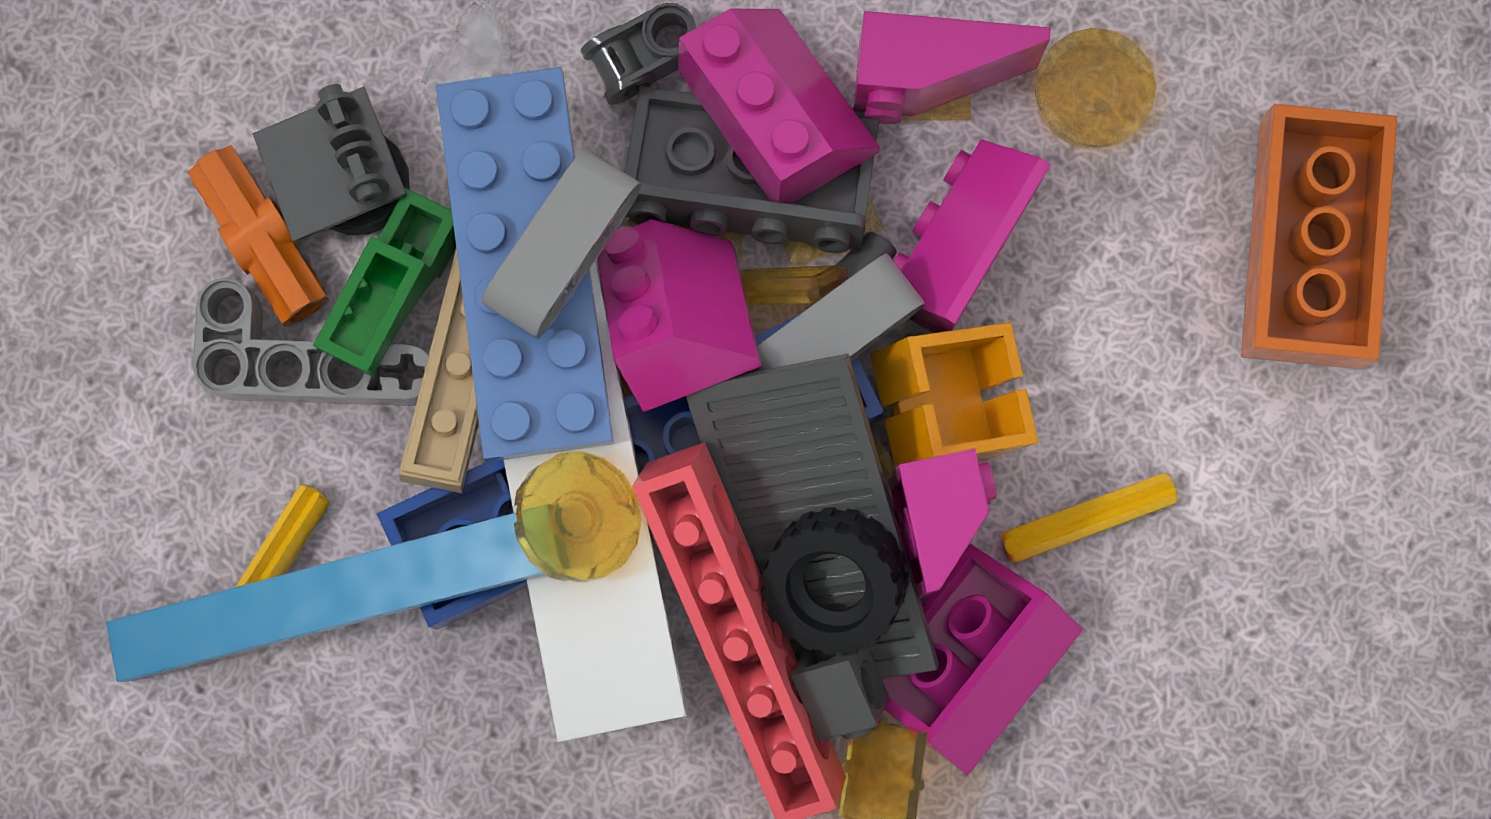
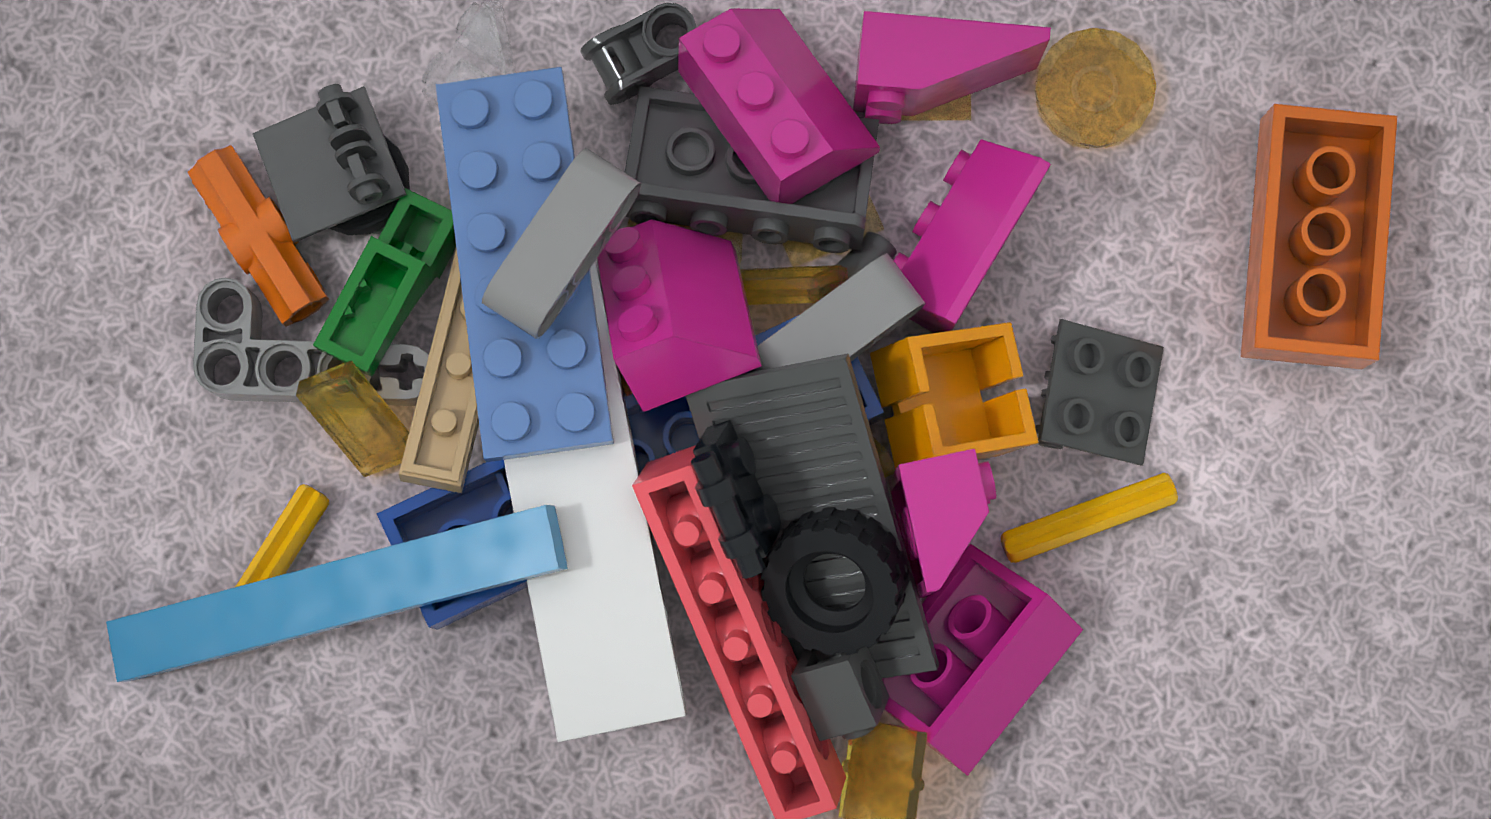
clear yellow tile [514,451,642,583] -> none
none -> clear yellow tile [296,360,409,478]
none -> black plate [691,420,781,579]
none -> dark grey hinge [1035,319,1164,466]

